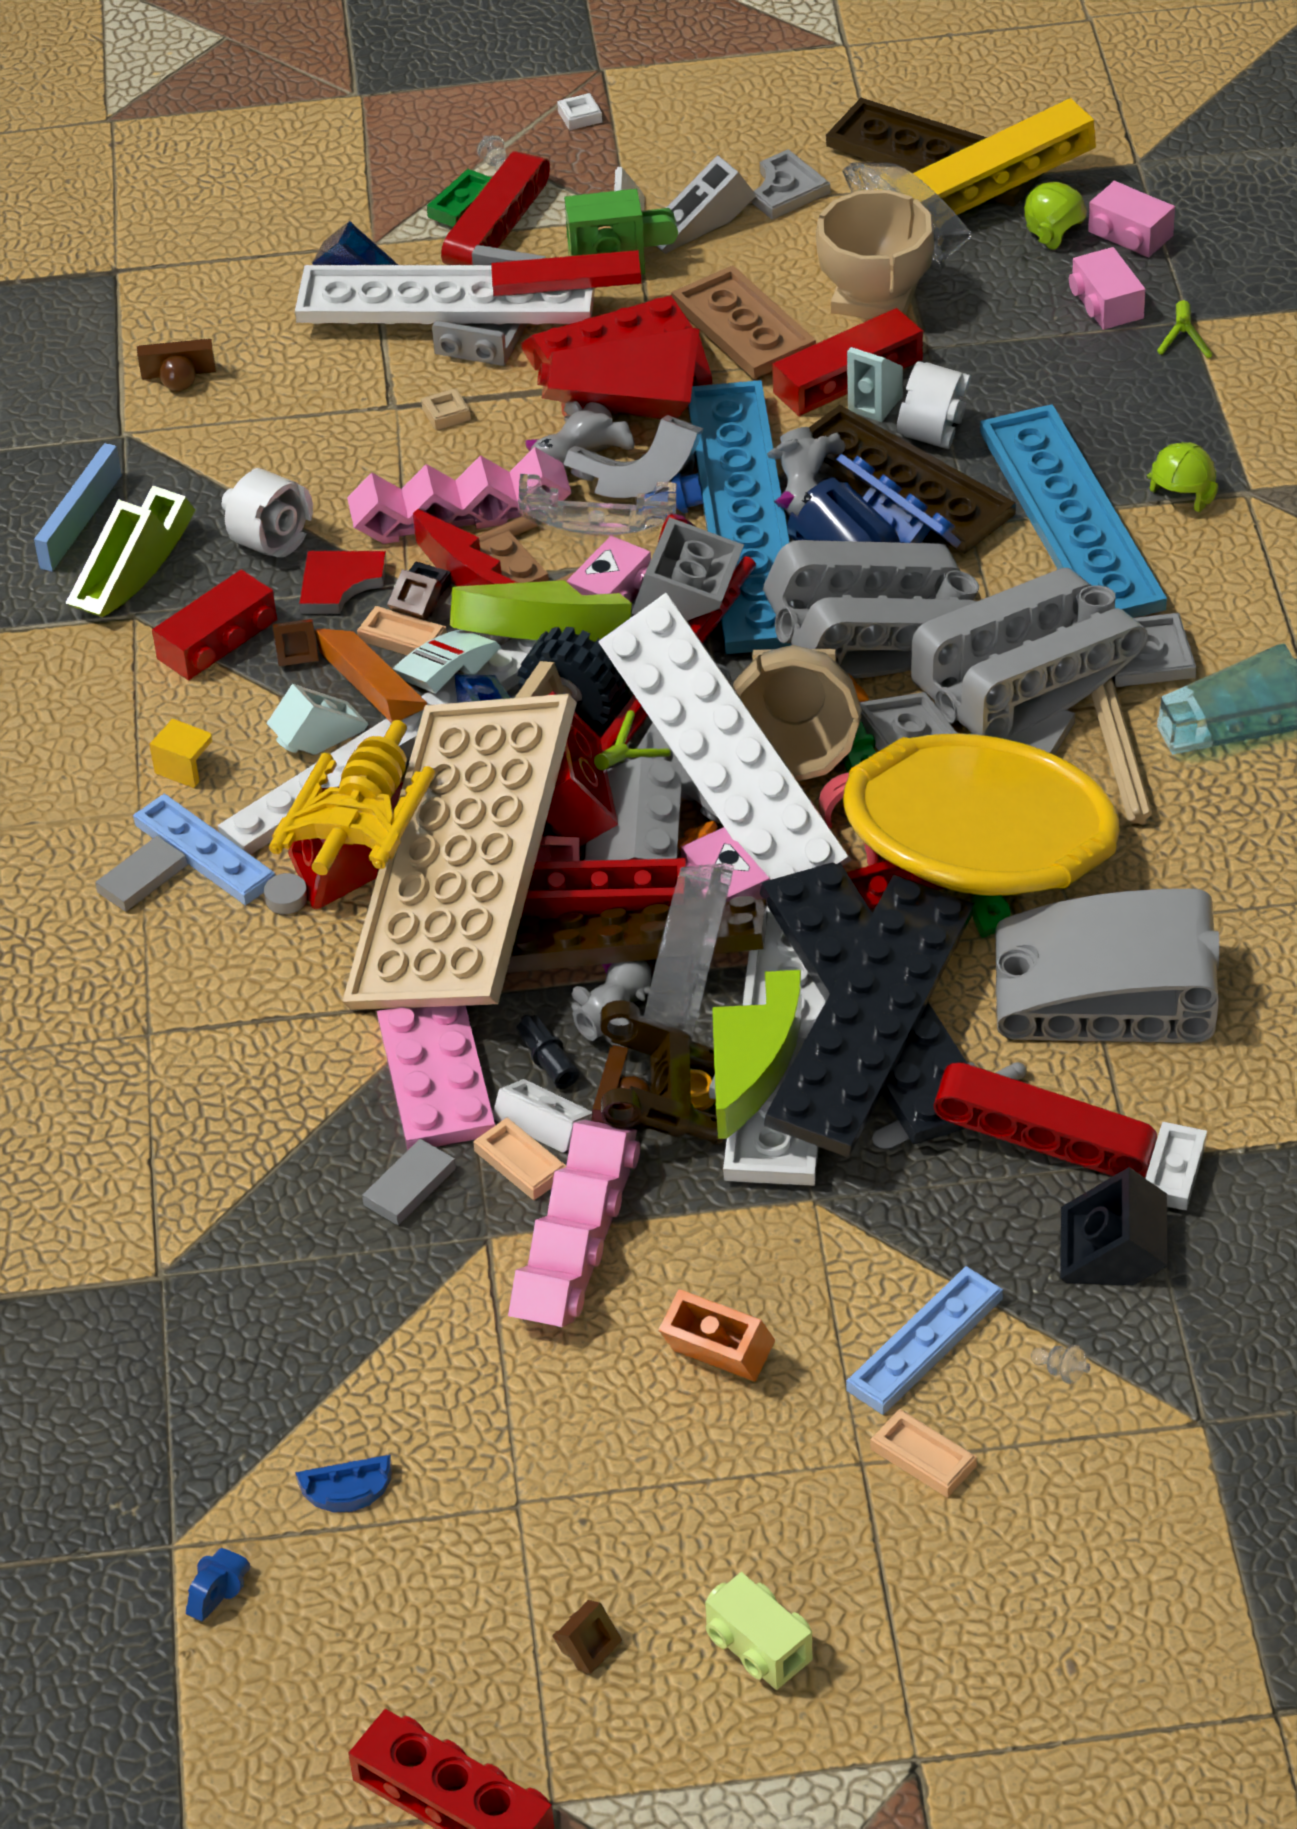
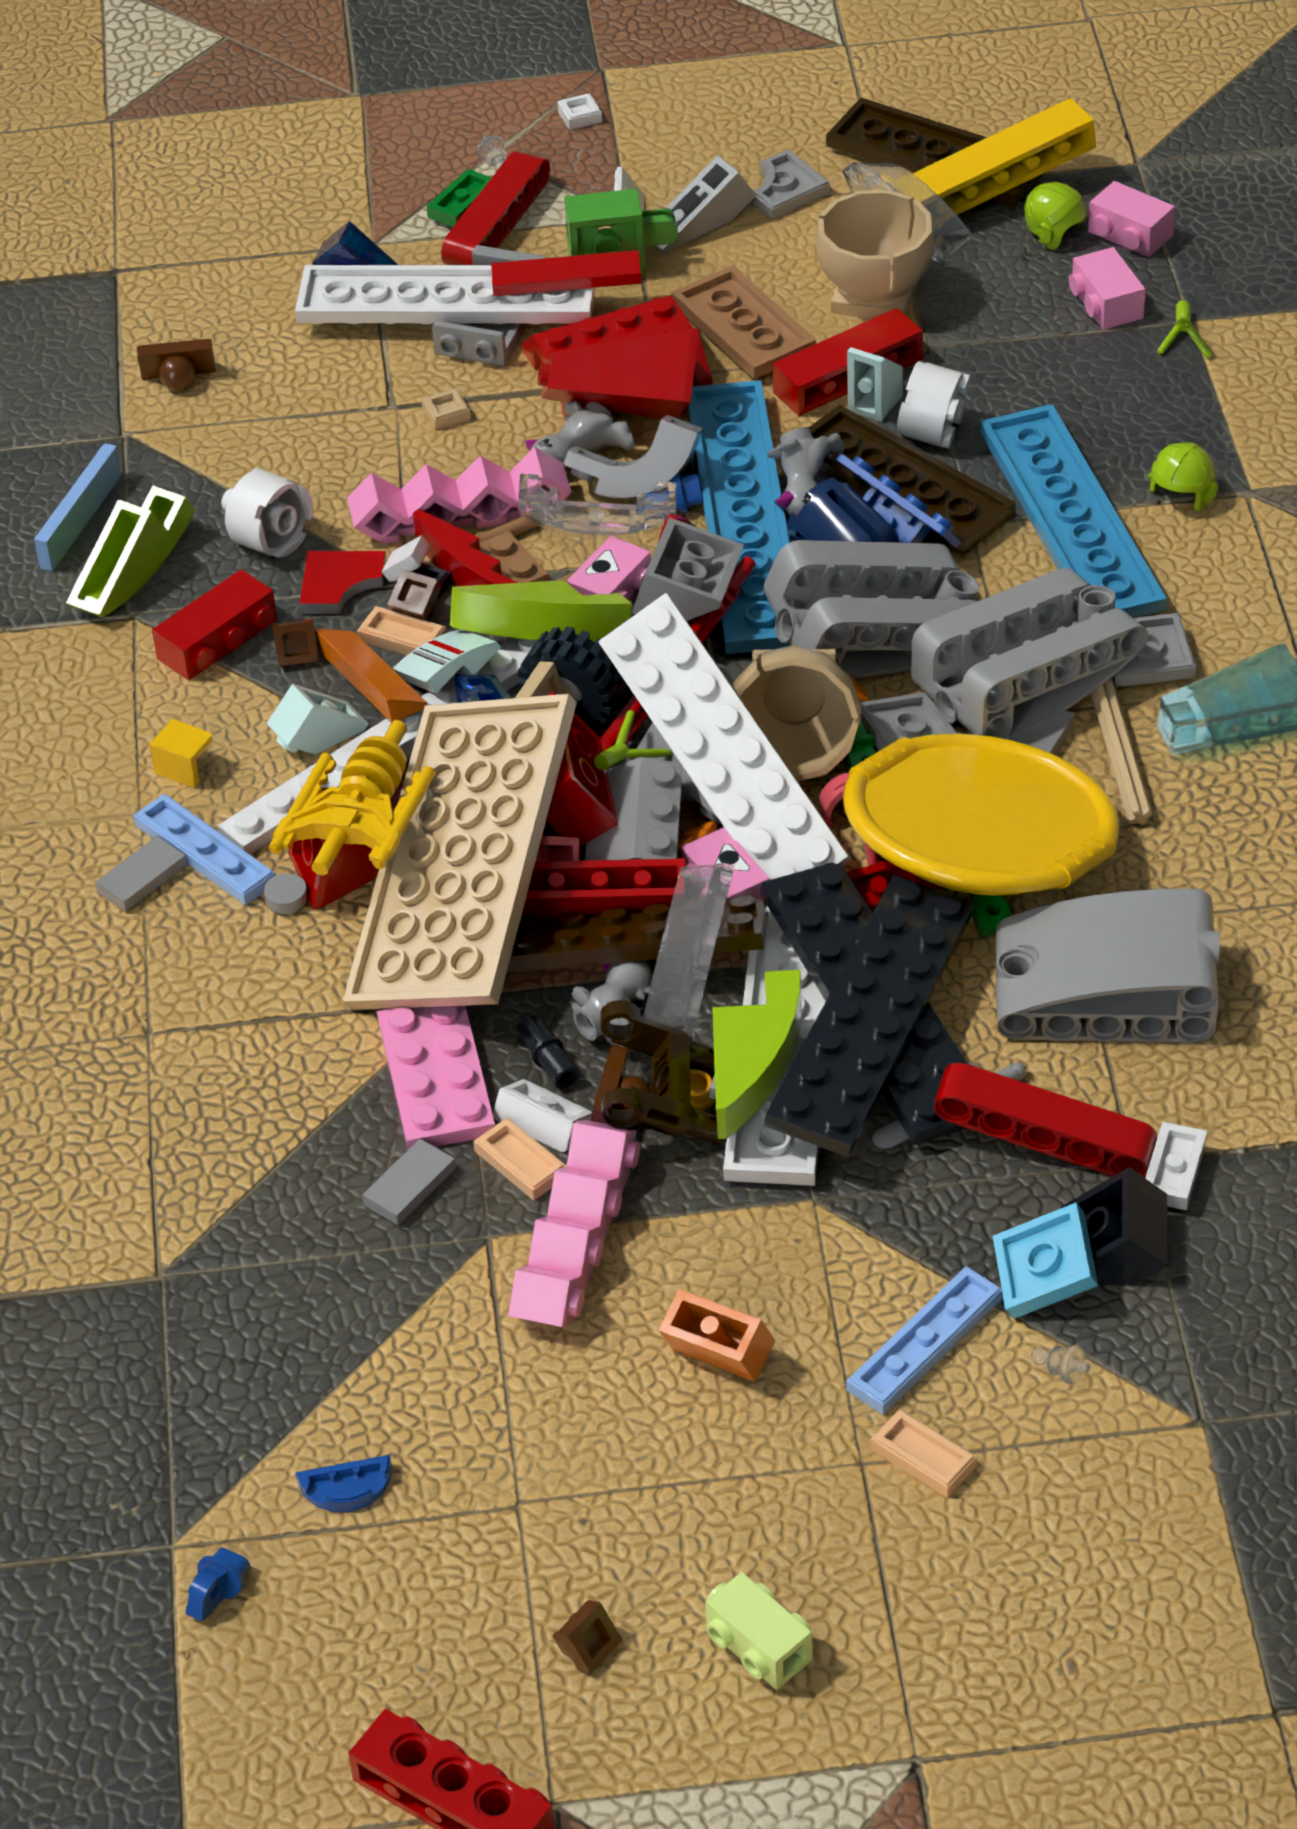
none -> white tile [382,535,430,582]
none -> medium azure plate [993,1202,1098,1319]

